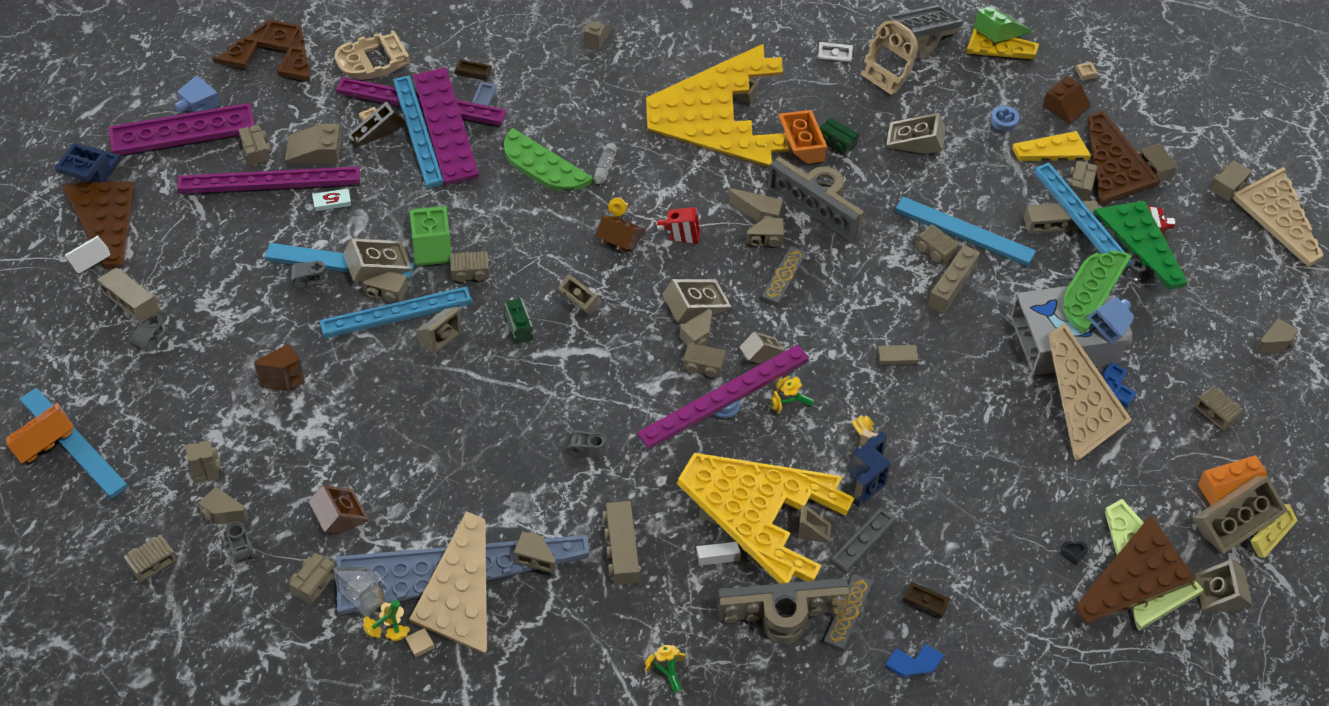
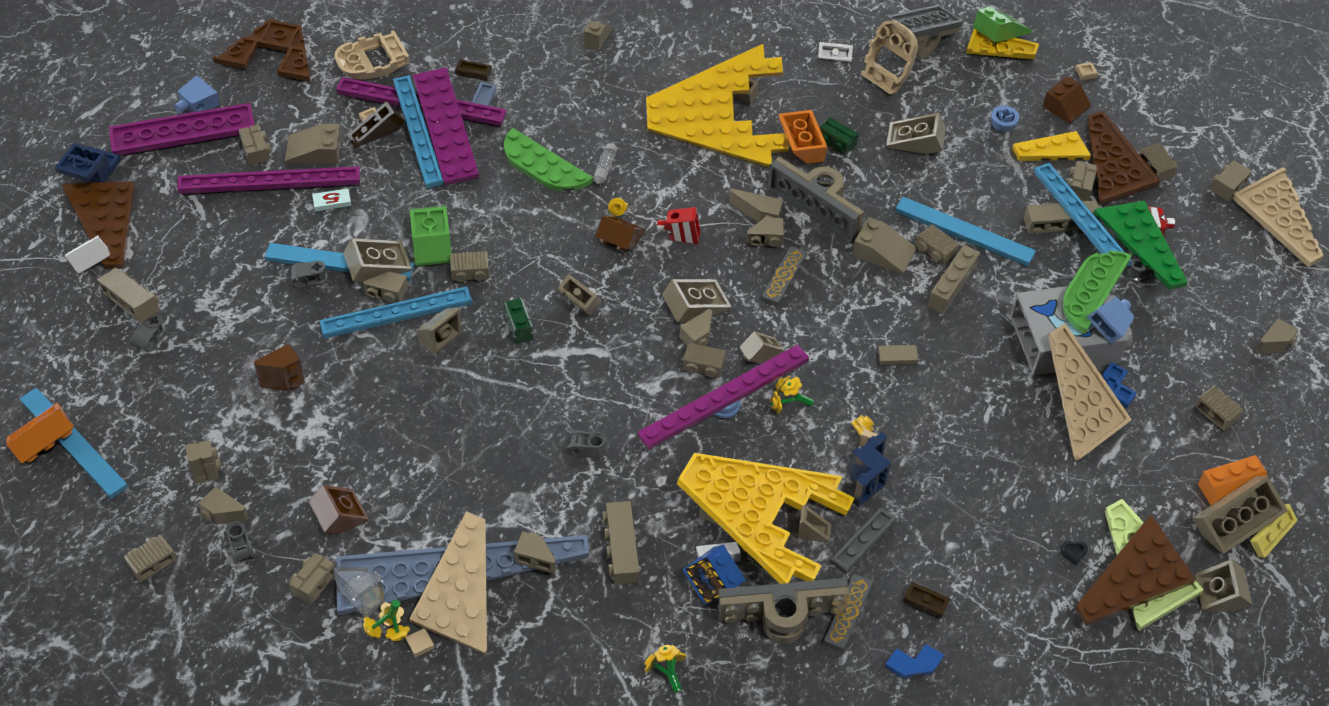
none -> slope [682,545,746,605]
none -> dark tan slope [852,217,917,275]

